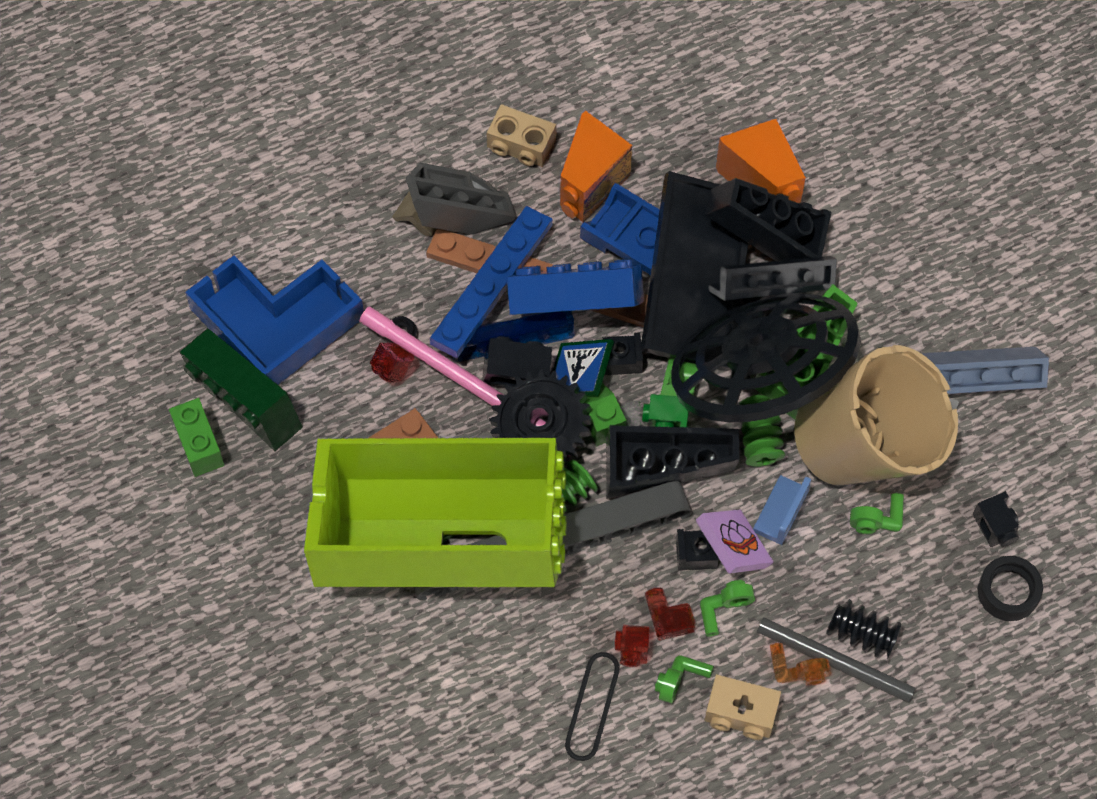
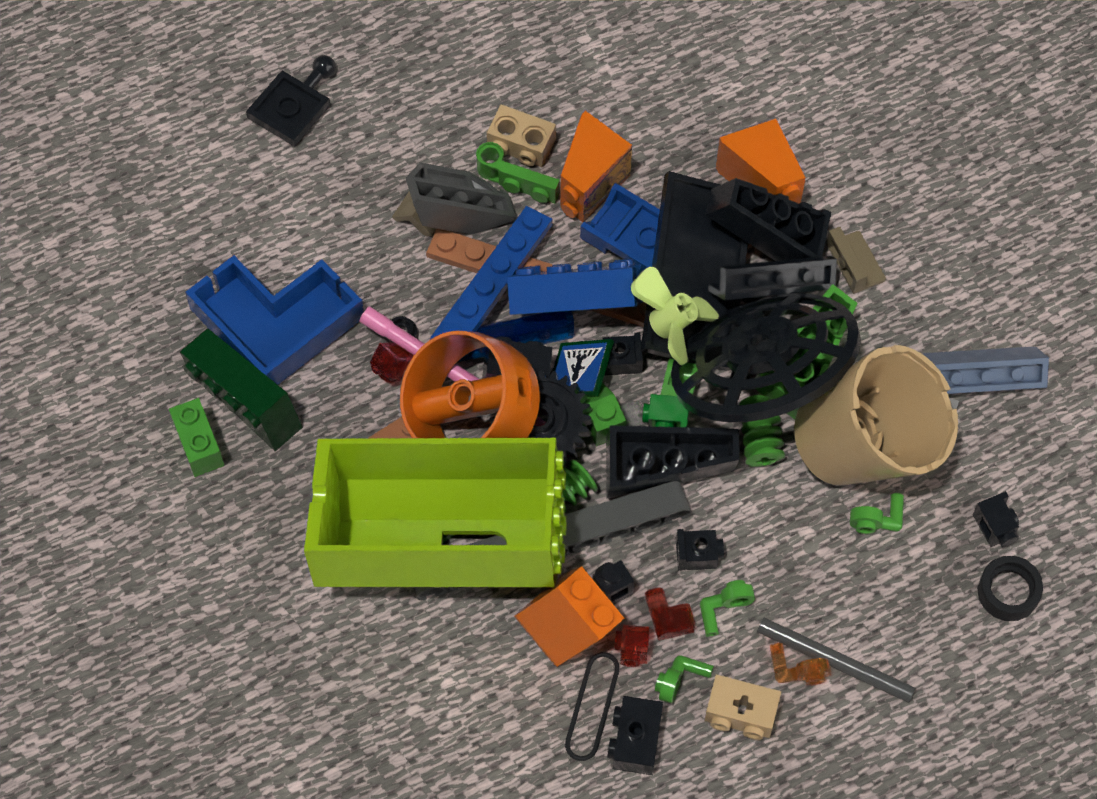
lavender tile [696,509,773,574] -> none
medium blue panel [753,475,812,545] -> none
black piece [826,599,901,660] -> none
none -> black plate [246,55,336,147]
none -> orange cylinder [400,331,540,438]
none -> bright green plate [476,142,560,203]
none -> orange slope [514,566,625,667]
none -> black brick [592,560,634,605]
none -> black brick [607,696,663,776]
none -> yellowish green piece [631,267,719,366]
none -> dark tan panel [826,227,886,294]

